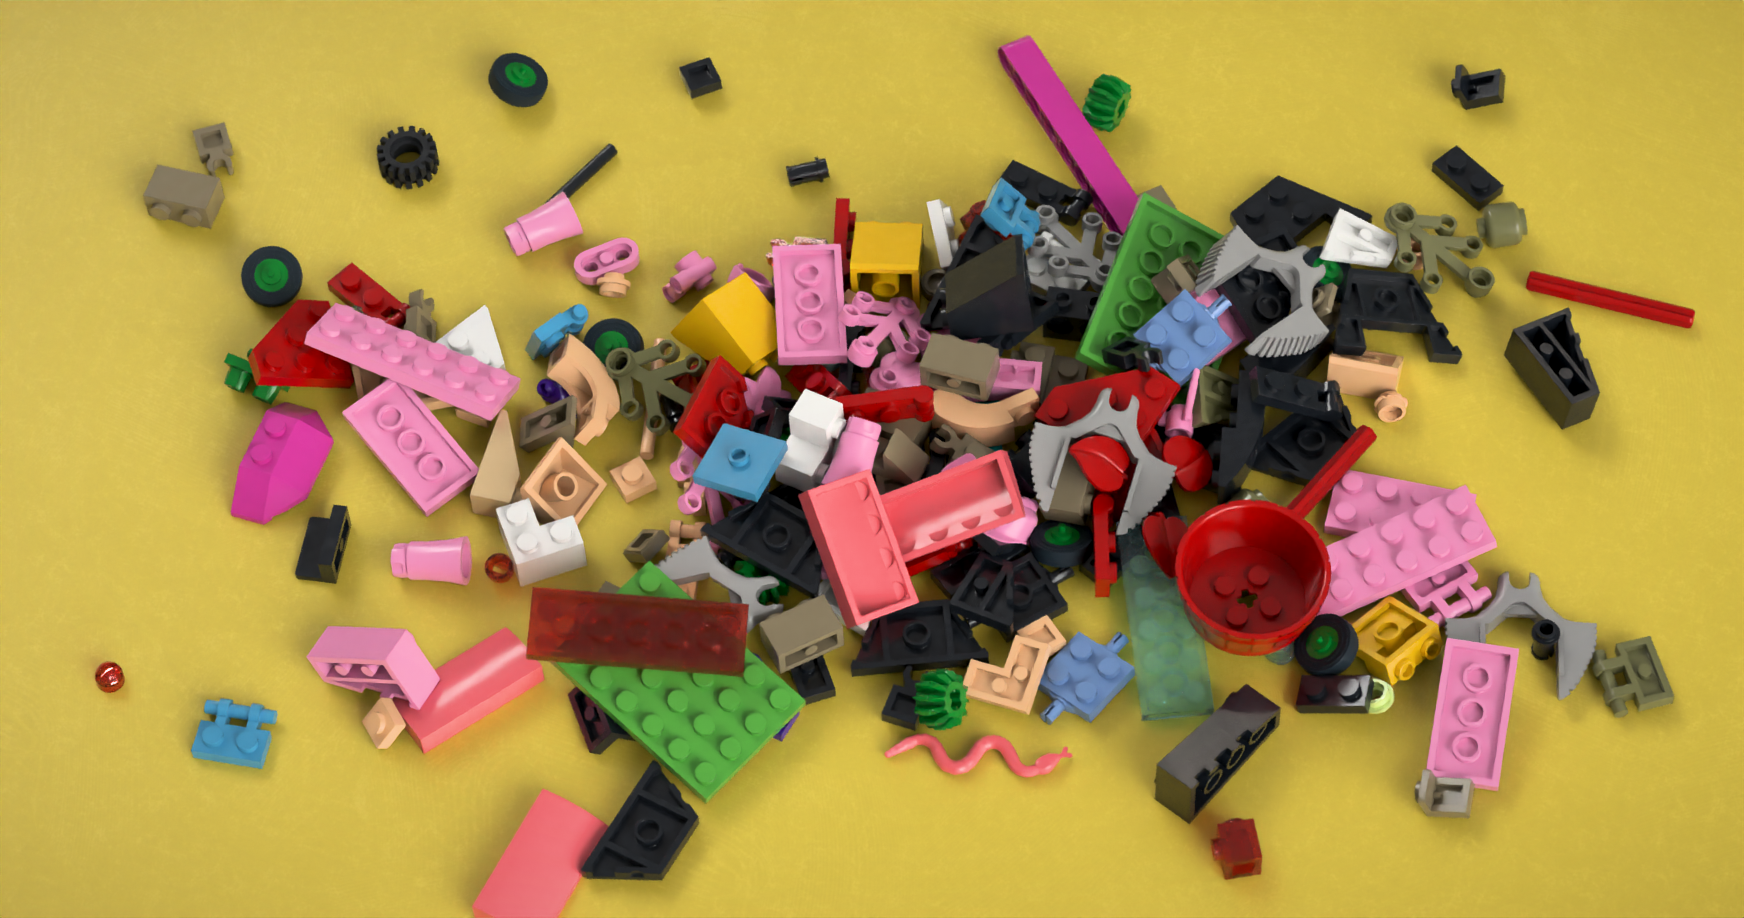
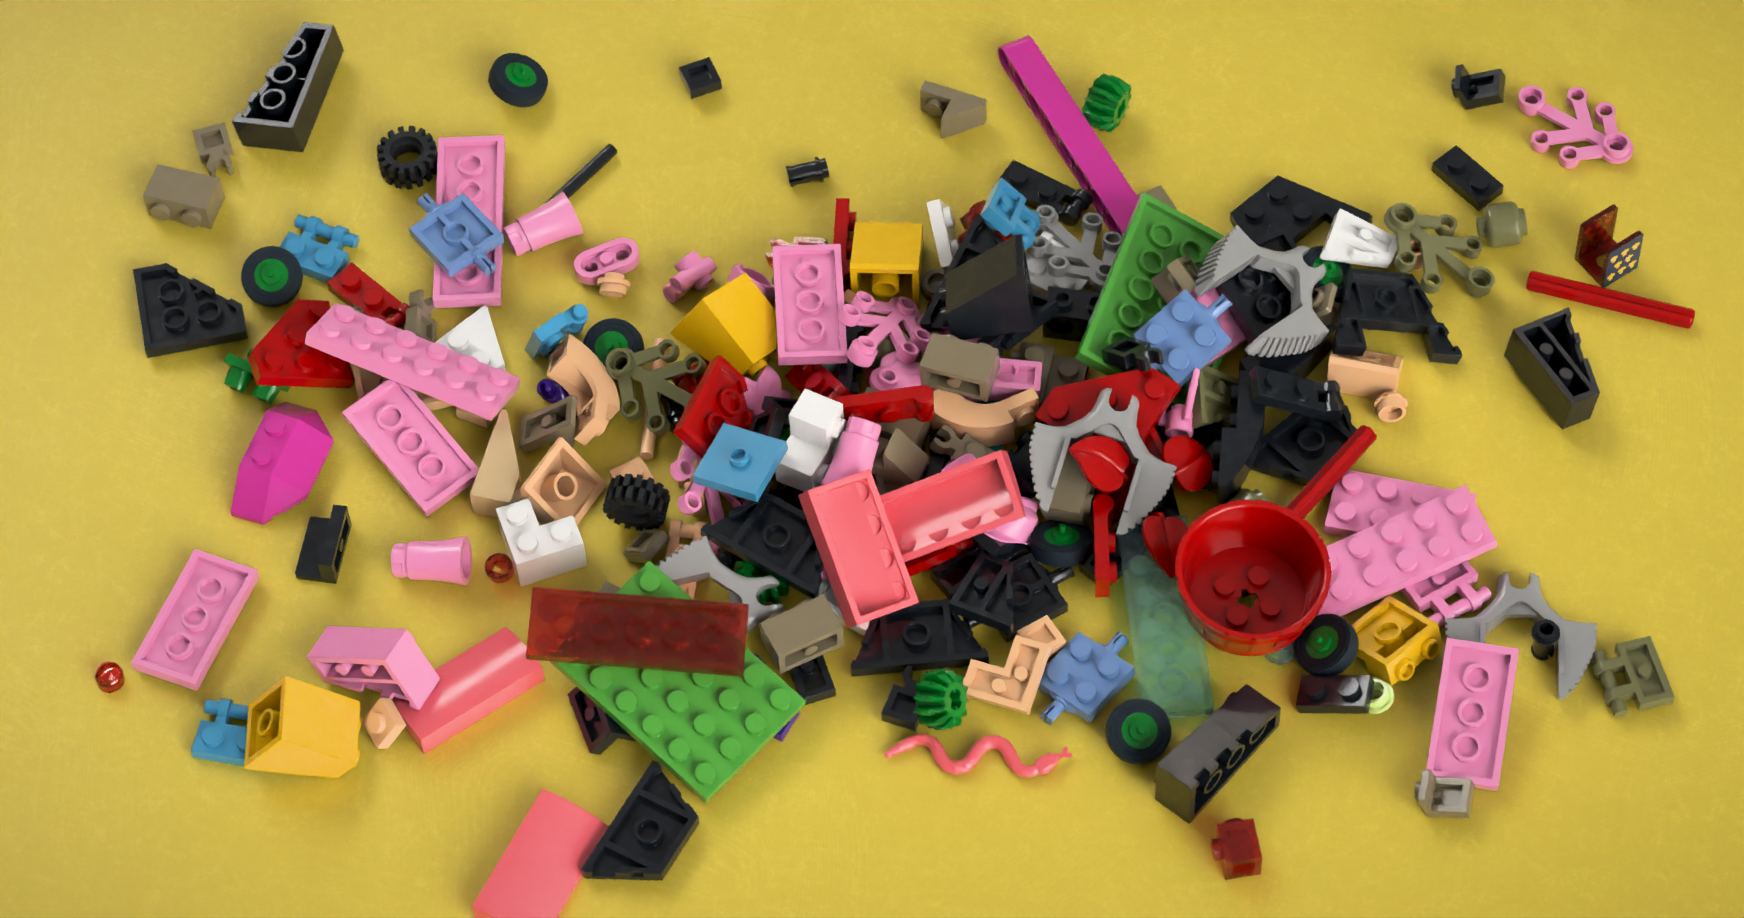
none -> bright pink plate [131,549,260,691]
none -> black plate [133,263,248,358]
none -> wedge [232,22,344,152]
none -> yellow slope [244,676,362,779]
none -> dark azure plate [279,215,360,283]
none -> medium blue plate [409,193,504,278]
none -> bright pink plate [433,135,506,308]
none -> black tyre [603,474,670,531]
none -> dark tan slope [920,81,987,138]
none -> black wheel [1105,698,1171,764]
none -> bright pink plant [1517,85,1633,169]
none -> clear red piece [1574,204,1644,288]

